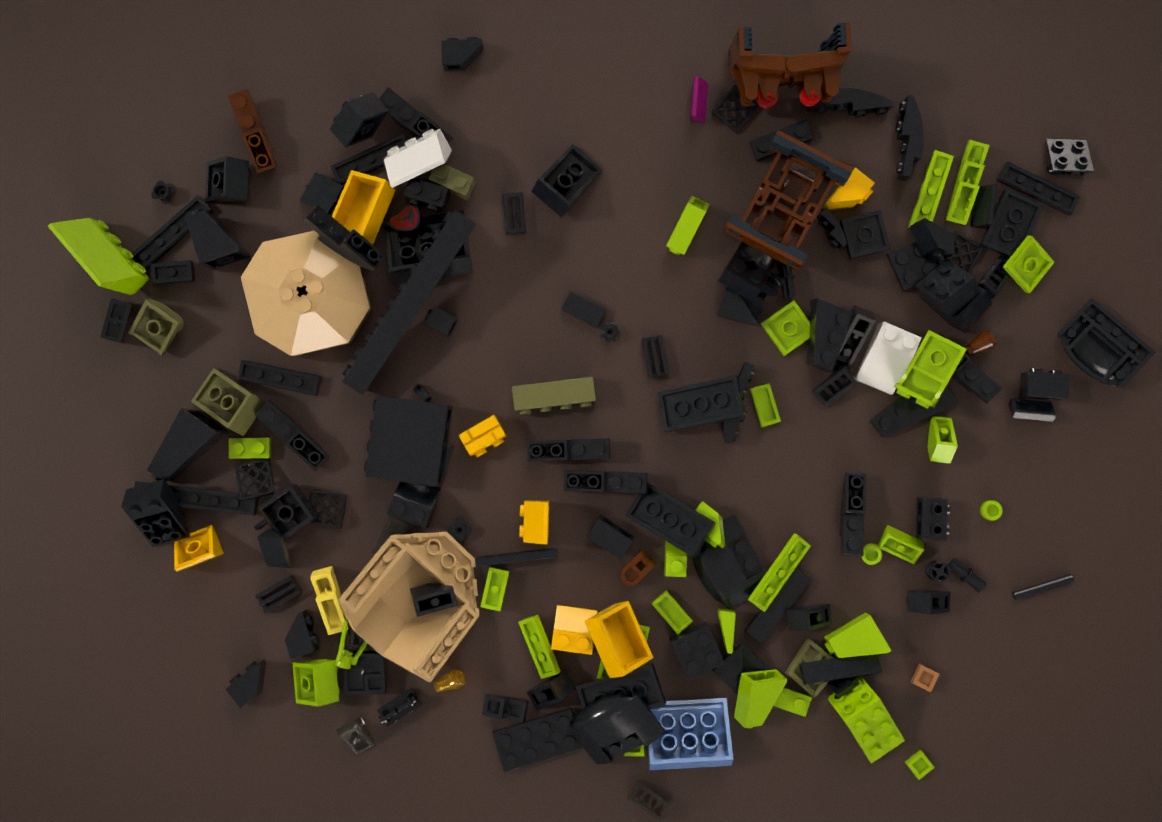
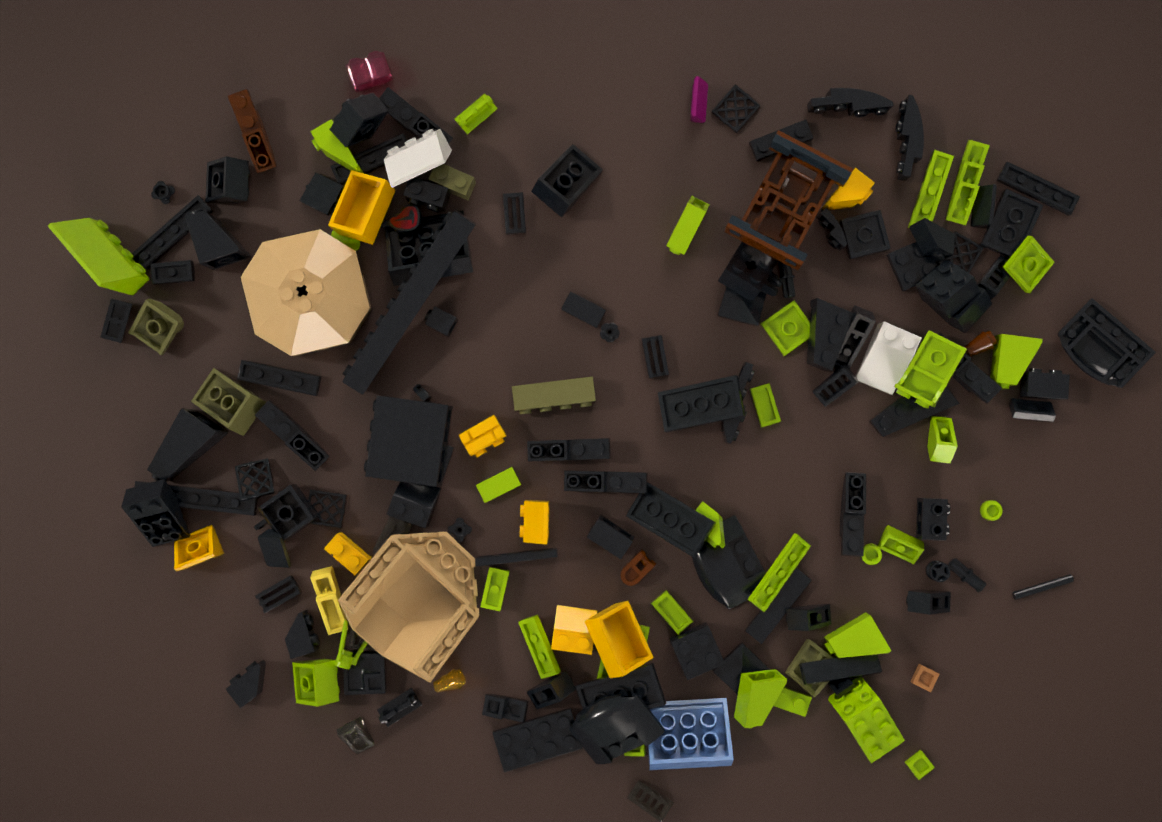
lime plate [229,438,271,459] -> none
black slope [303,204,386,271] -> none
black slope [410,583,457,617] -> none
black slope [442,37,484,71] -> none
lime slope [664,541,687,577] -> none
lime slope [717,609,736,654] -> none
reddish brown container [728,22,851,108] -> none
black hinge [1046,139,1094,176] -> none
none -> lime slope [310,119,363,173]
none -> yellow brick [324,532,372,575]
none -> clear pink brick [345,51,393,92]
none -> lime hinge [454,94,498,134]
none -> lime tile [476,467,521,503]
none -> lime slope [990,334,1043,389]

